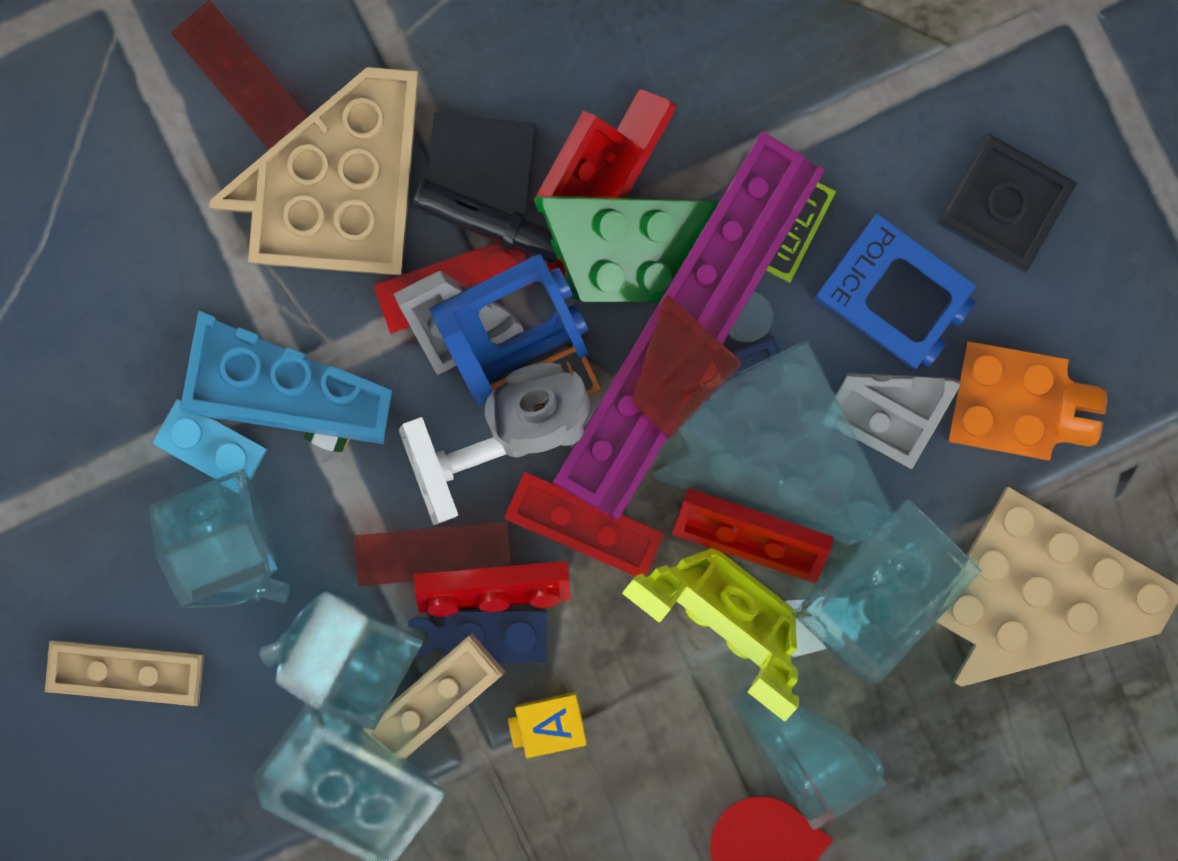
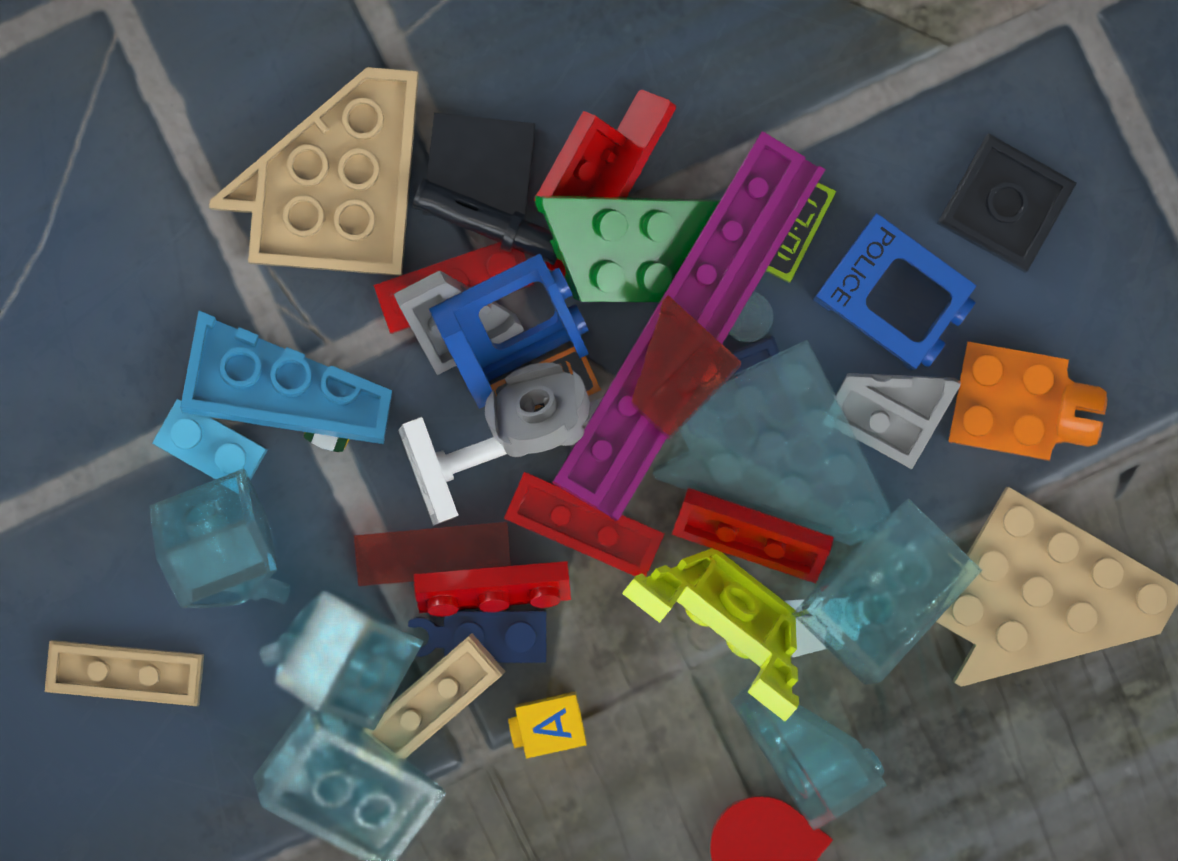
clear red plate [171,0,308,150] -> none

